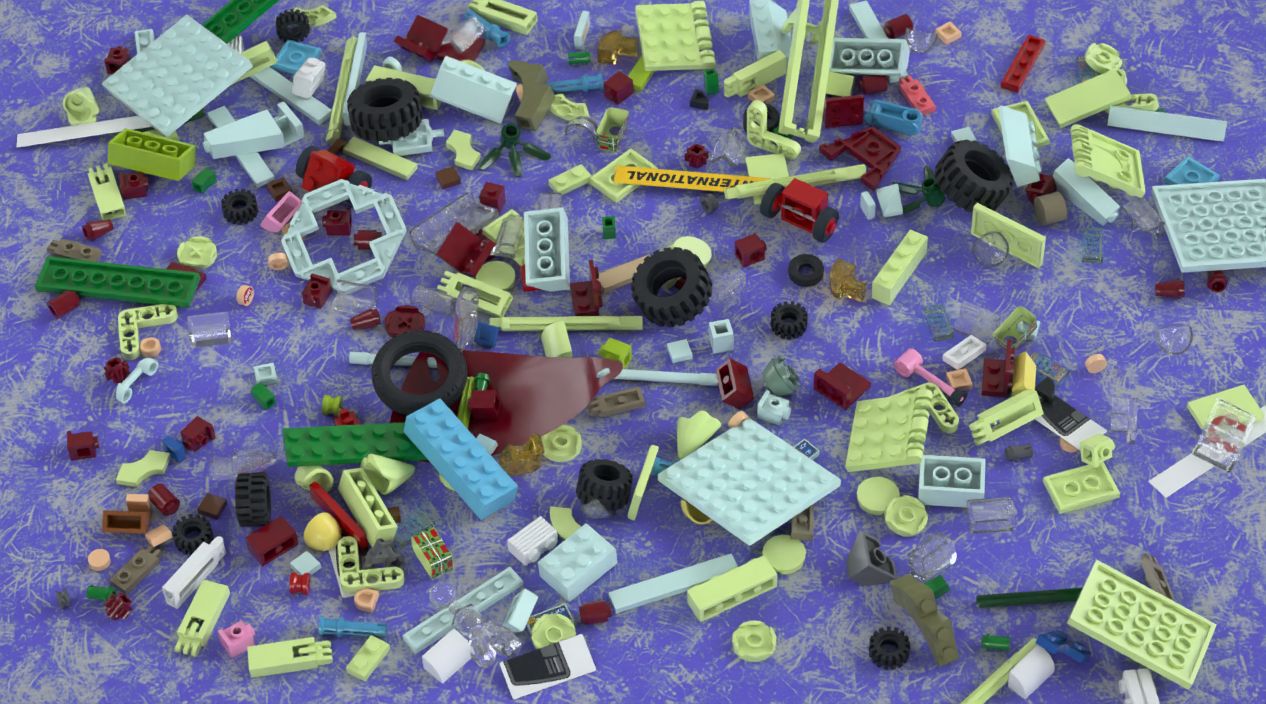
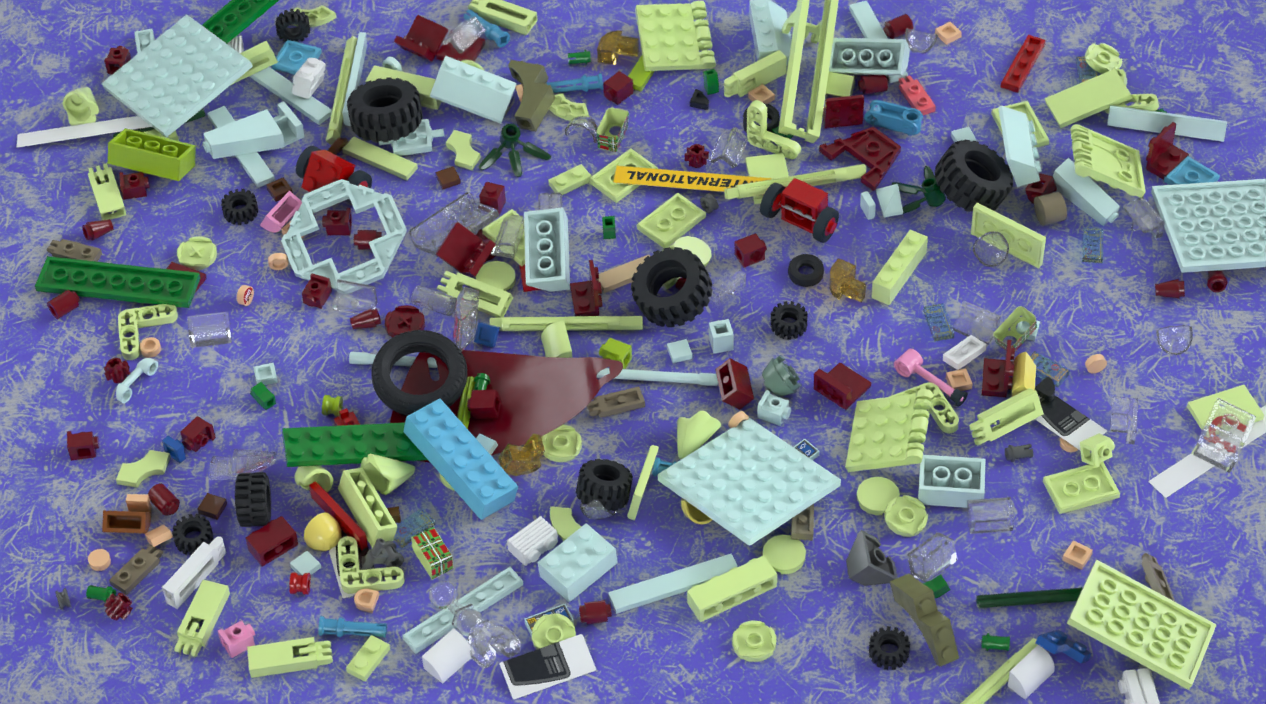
green piece [192,168,217,194] -> none
light aqua slope [500,589,538,633] -> none
light aqua tile [574,11,590,50] -> none
none -> yellowish green tile [637,193,706,248]
none -> light nougat tile [1062,540,1093,570]
none -> dark red bracket [1146,122,1189,180]

